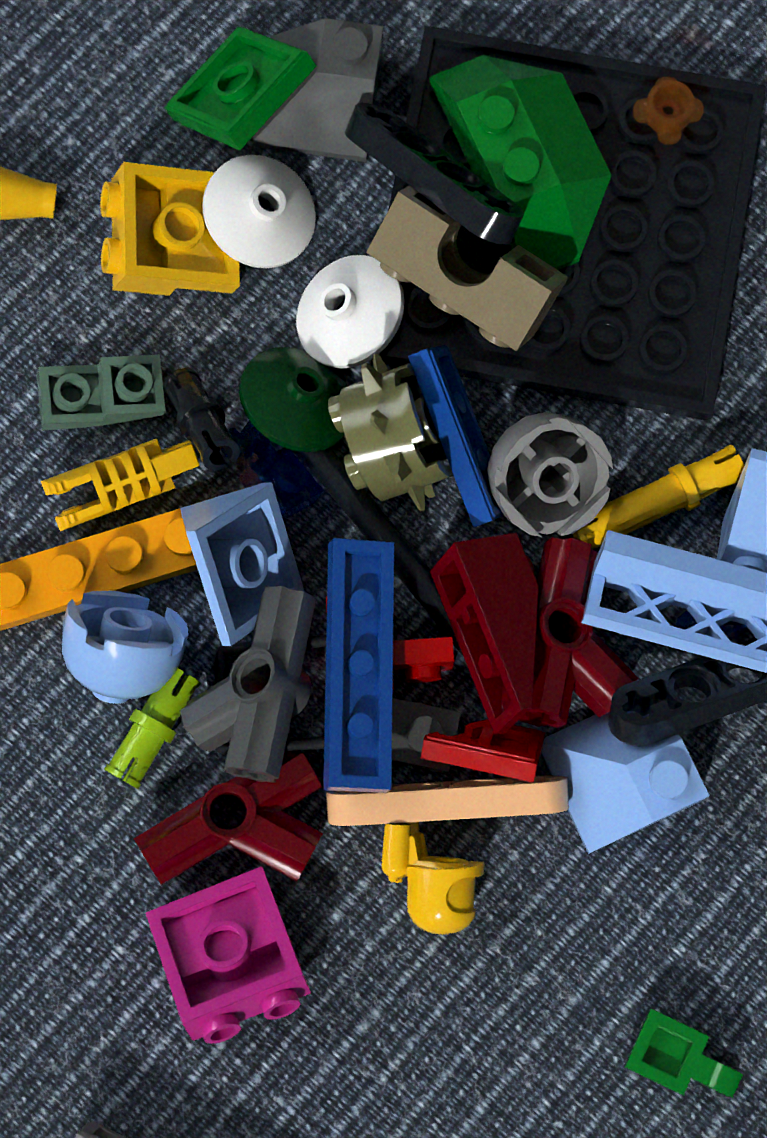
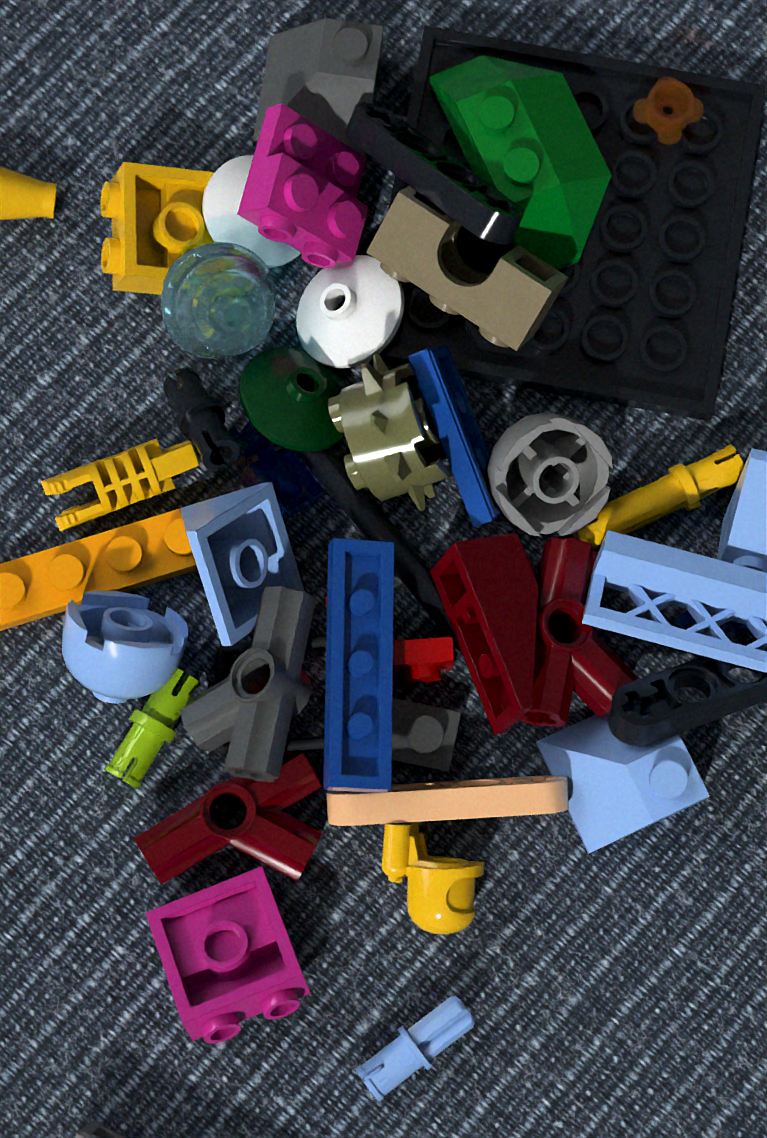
sand green slope [36,355,166,431] -> none
green plate [164,26,317,150] -> none
red tile [421,719,545,783] -> none
green plate [624,1009,743,1098] -> none
none -> clear light blue cone [161,242,276,359]
none -> dark pink plate [237,103,368,268]
none -> light blue axle [355,996,475,1102]

